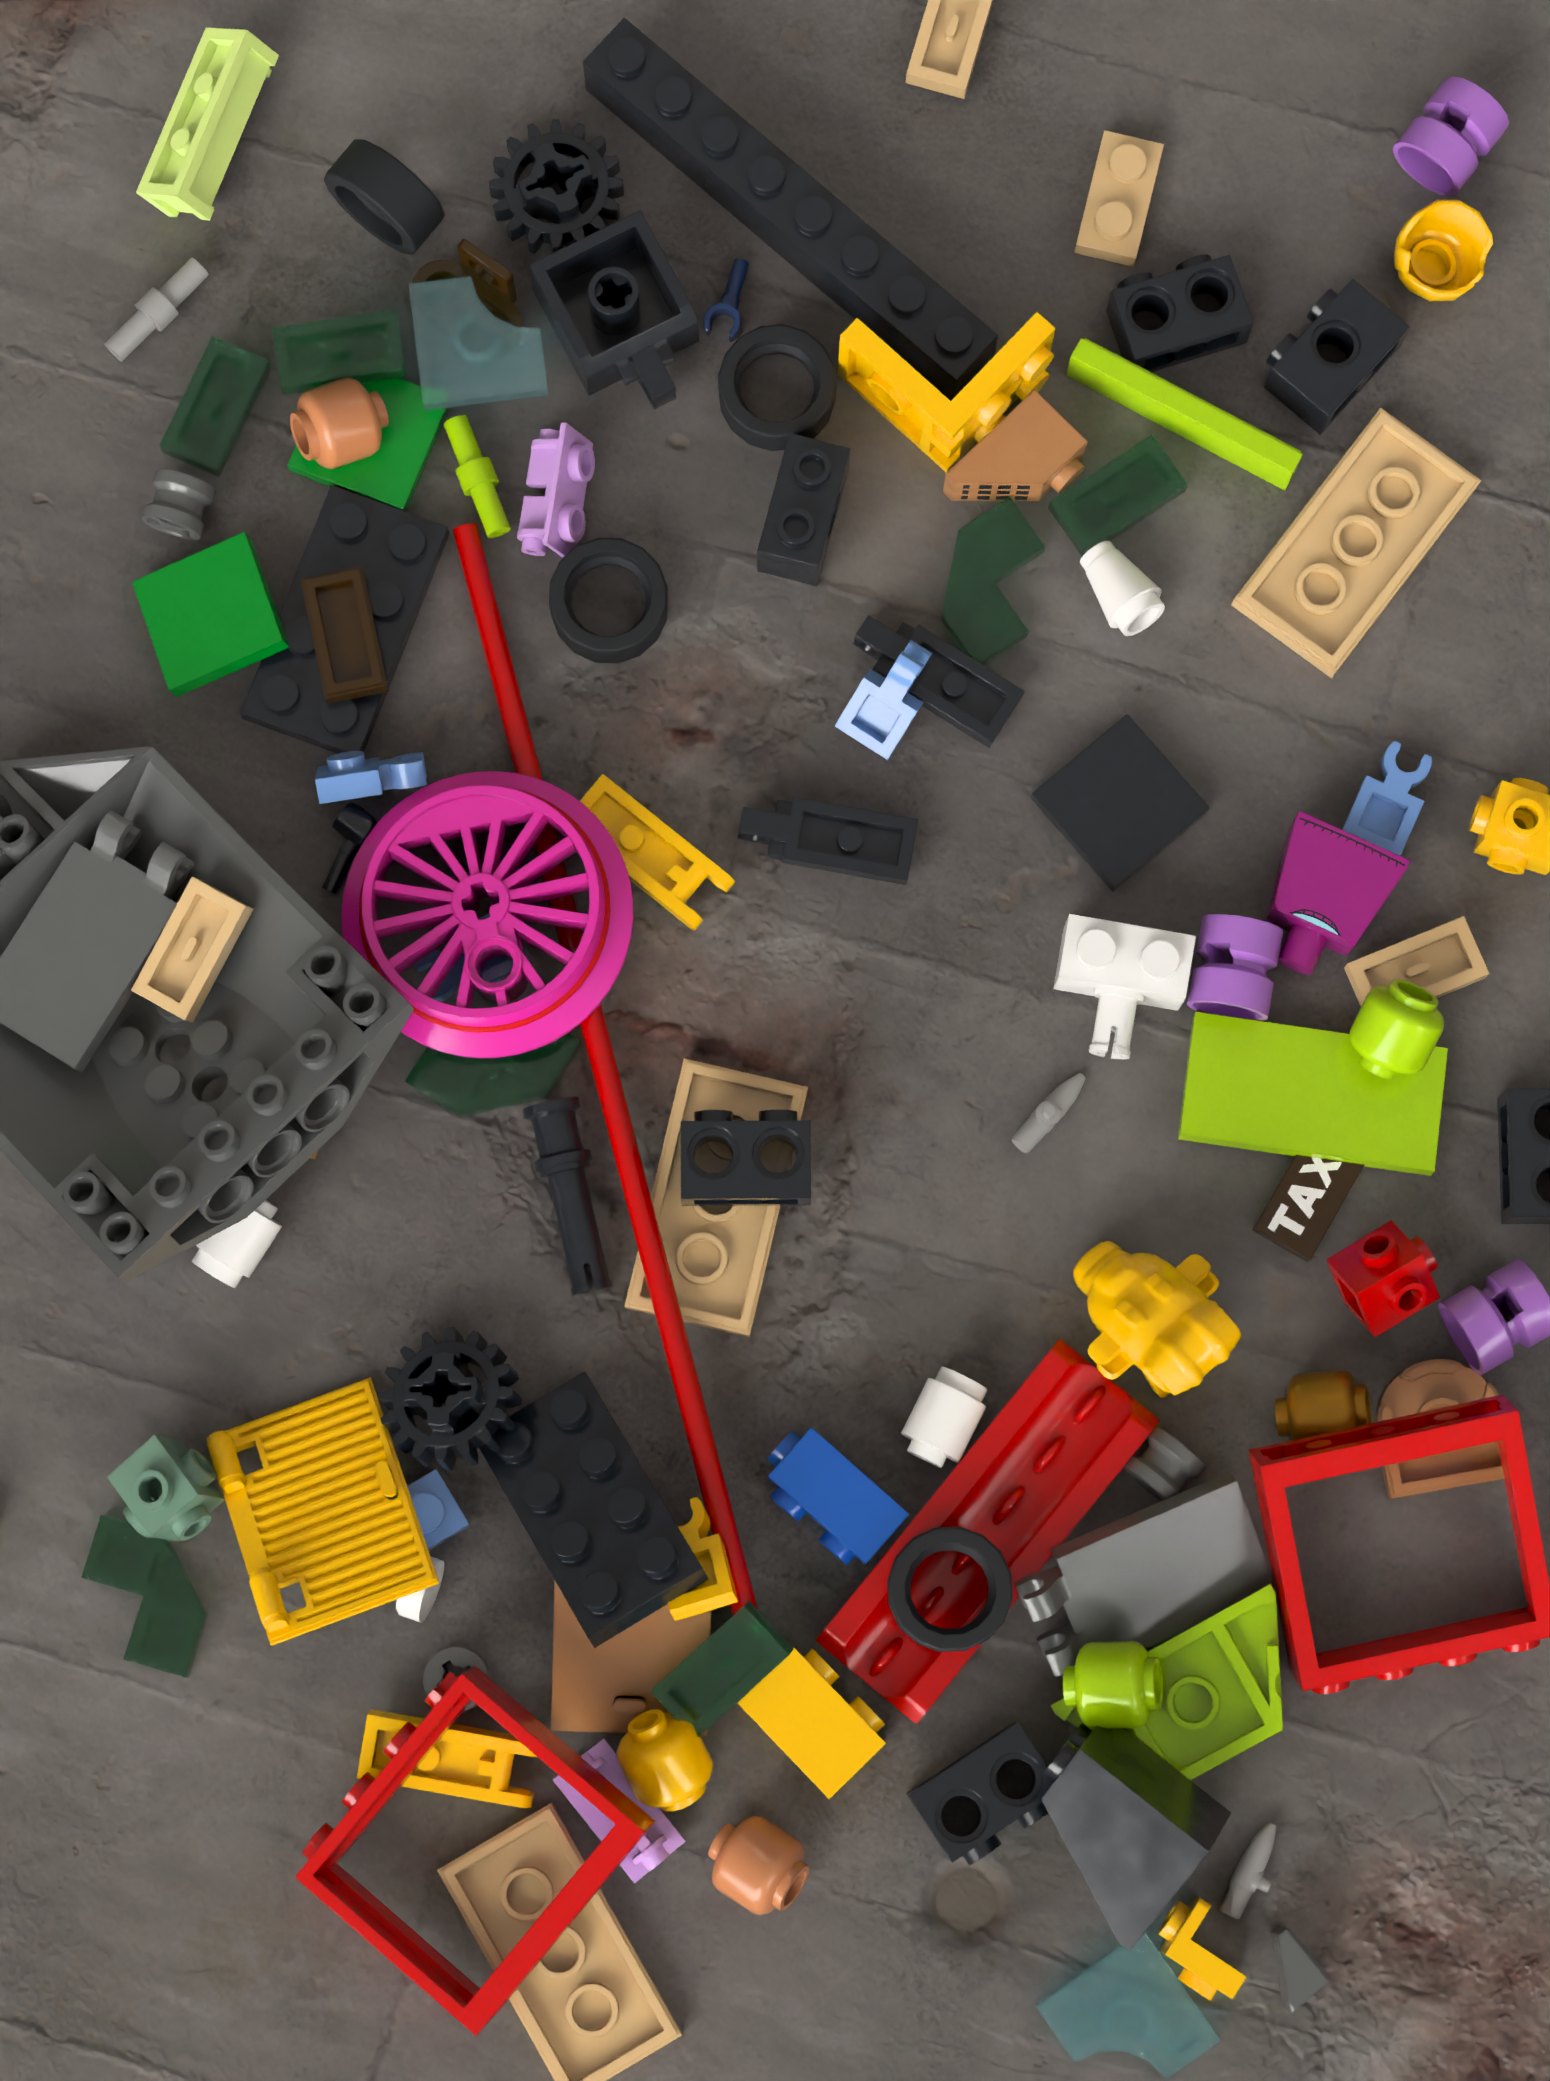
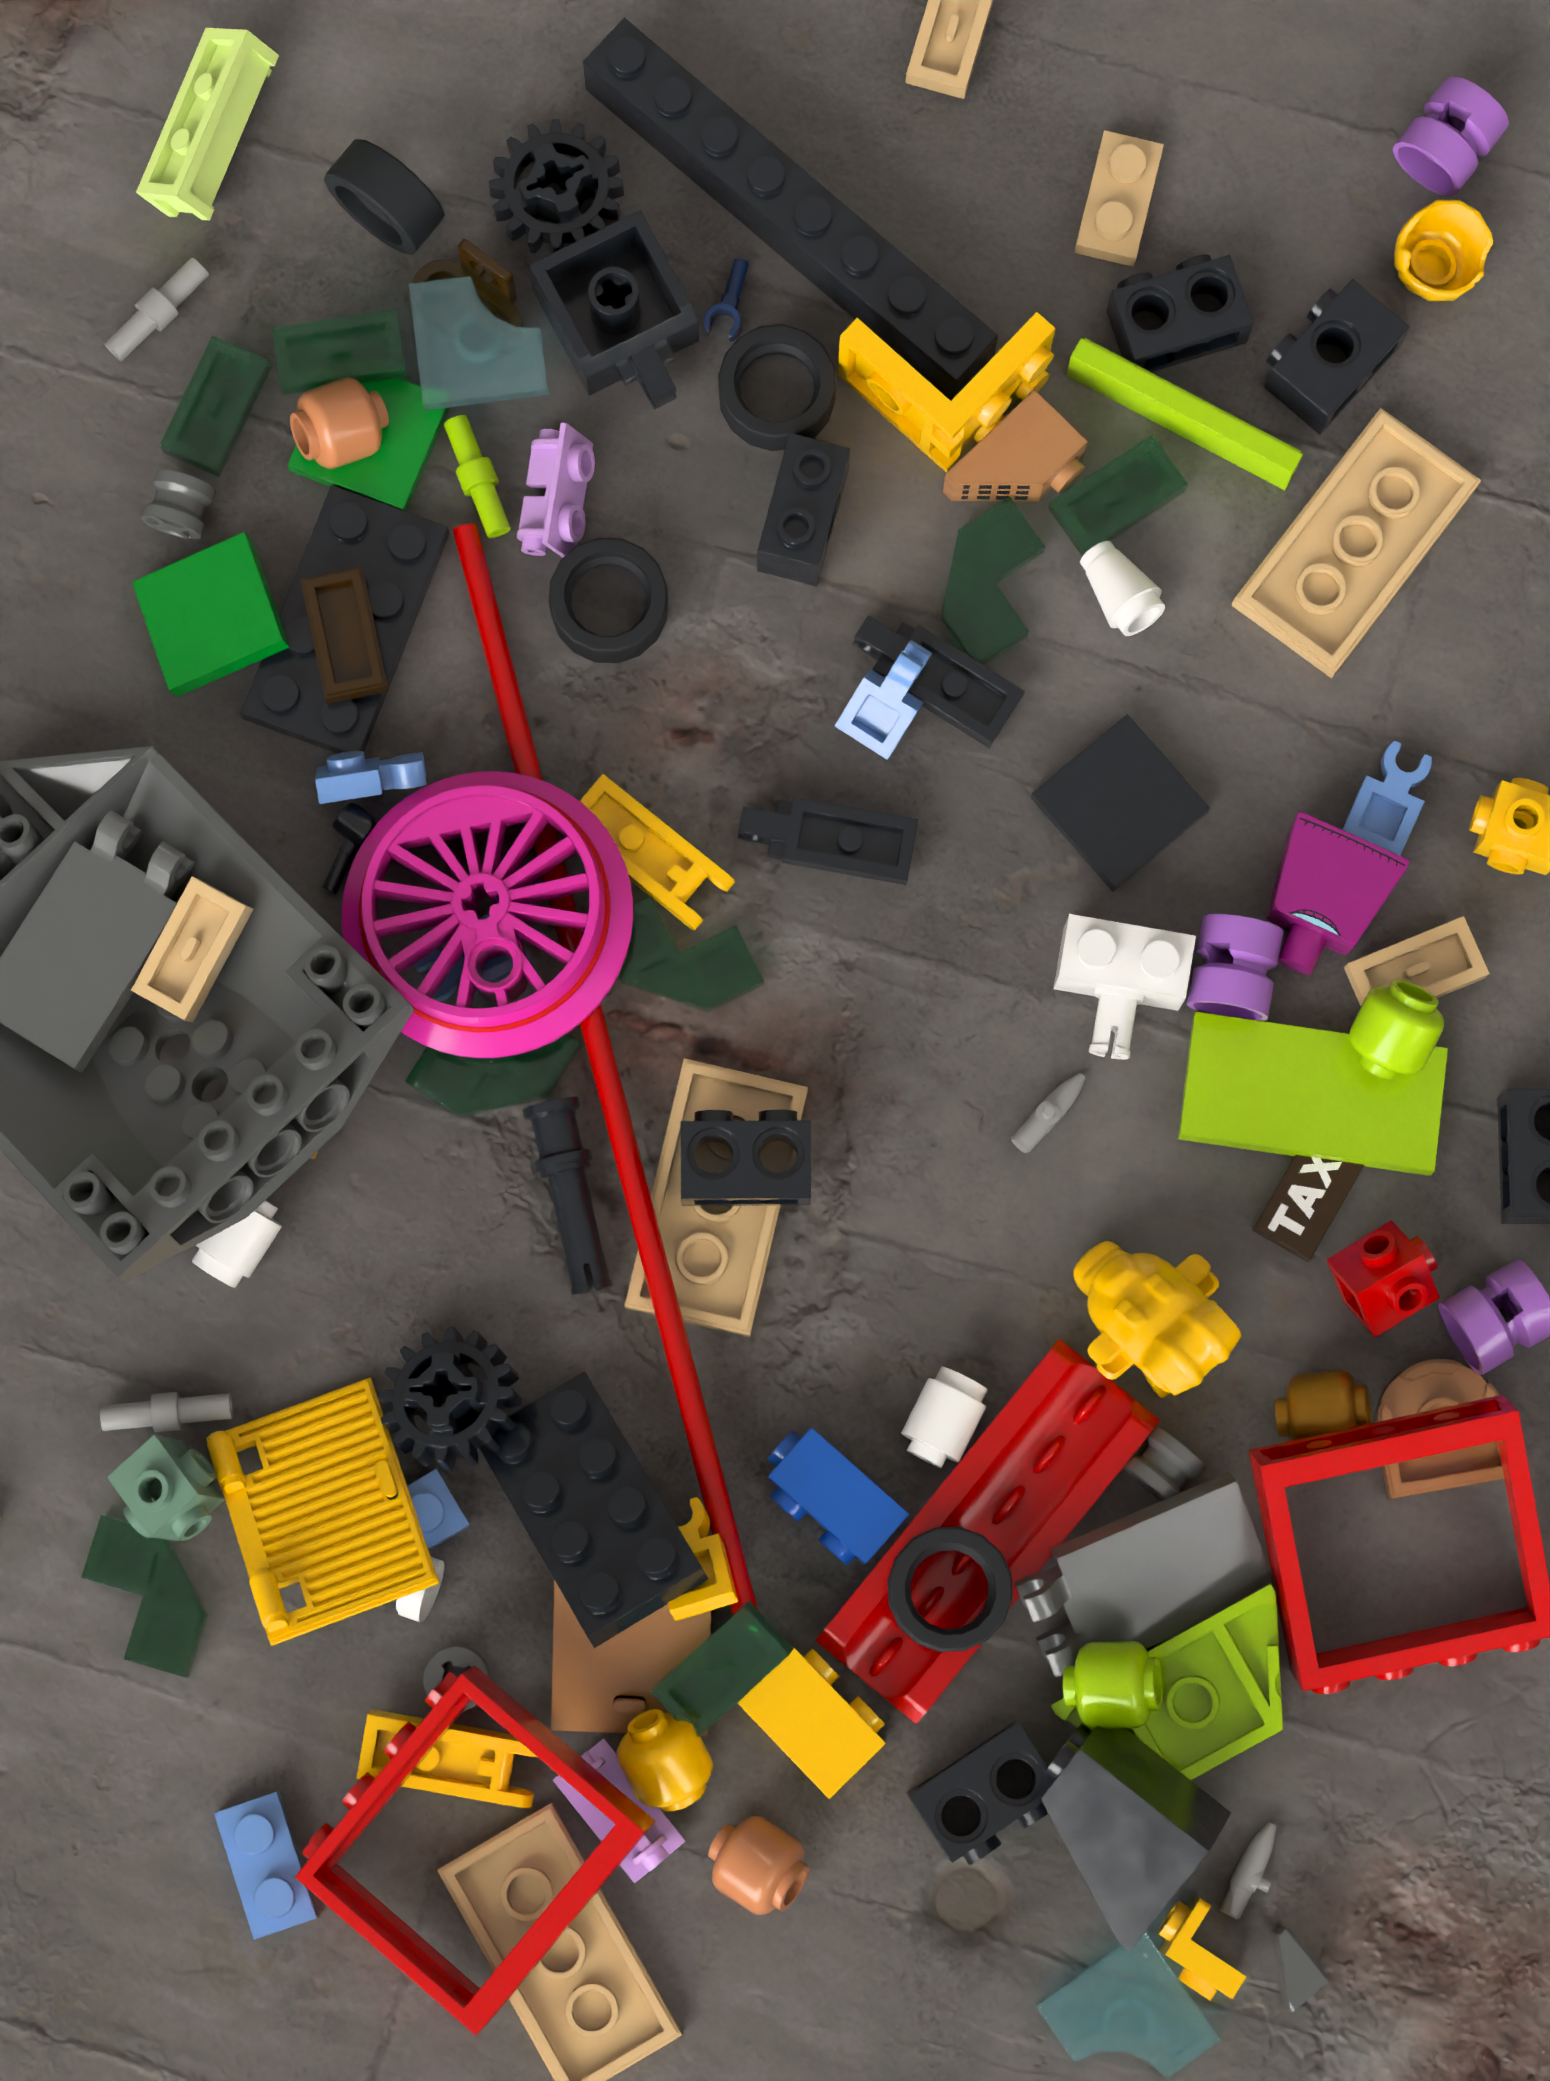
none -> light grey bar [100,1392,233,1433]
none -> medium blue plate [214,1791,319,1940]
none -> clear green tile [619,897,764,1012]

